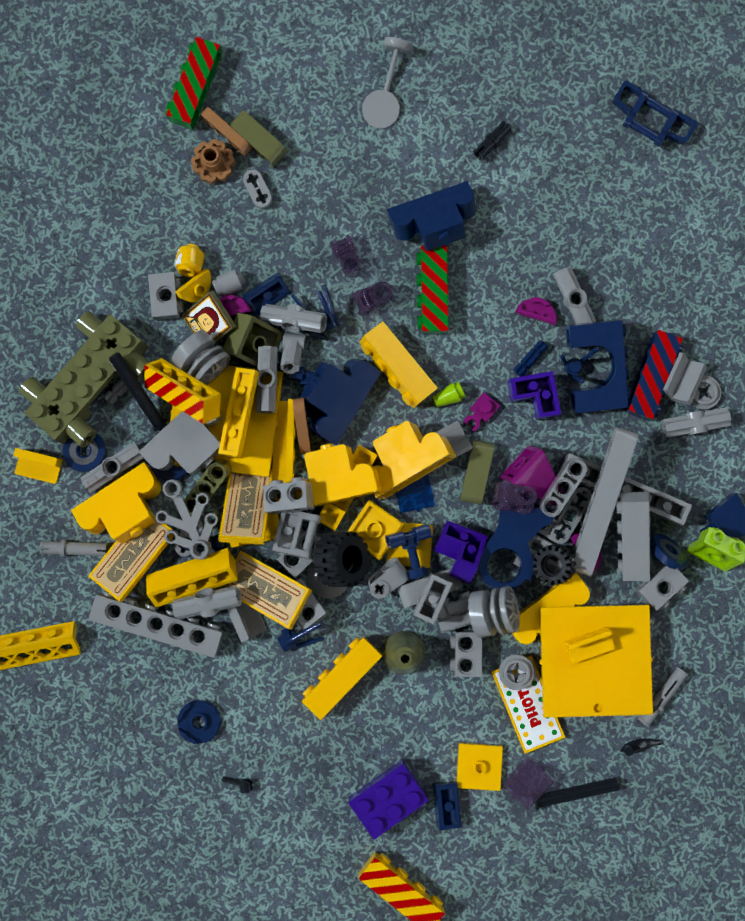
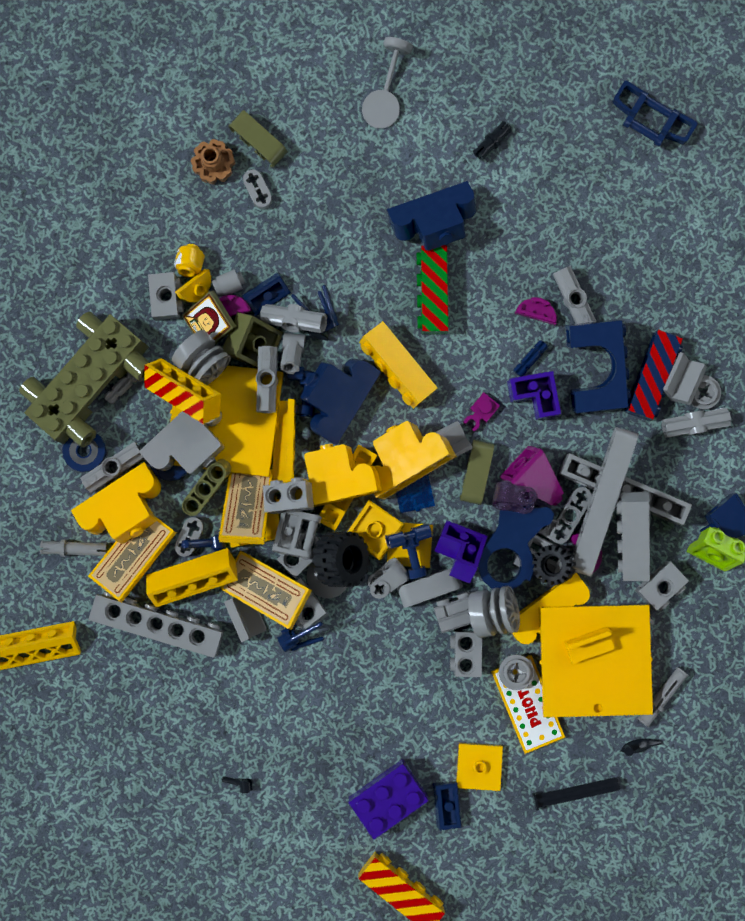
yellow panel [13,448,63,484] -> none
black axle [109,352,168,431] -> none
light grey plant [155,479,219,560] -> none
green brick [165,37,222,130] -> none
light grey piece [172,586,242,620] -> none
dark blue tile [177,700,221,744] -> none
medium nougat beam [200,107,252,157] -> none
yellow fence [218,368,259,458] -> none
medium nougat beam [293,398,311,455] -> none
yellow brick [302,635,382,721] -> none
clear purple piece [329,234,361,278] -> none
clear purple piece [351,281,393,316] -> none
olive cone [382,631,425,675] -> none
light grey brick [413,573,452,625] -> none
lime cone [432,382,466,408] -> none
clear purple piece [502,755,554,810] -> none
light grey beam [540,458,587,517] -> none
dark blue plant [560,347,599,383] -> none
dark blue tile [650,534,689,571] -> none

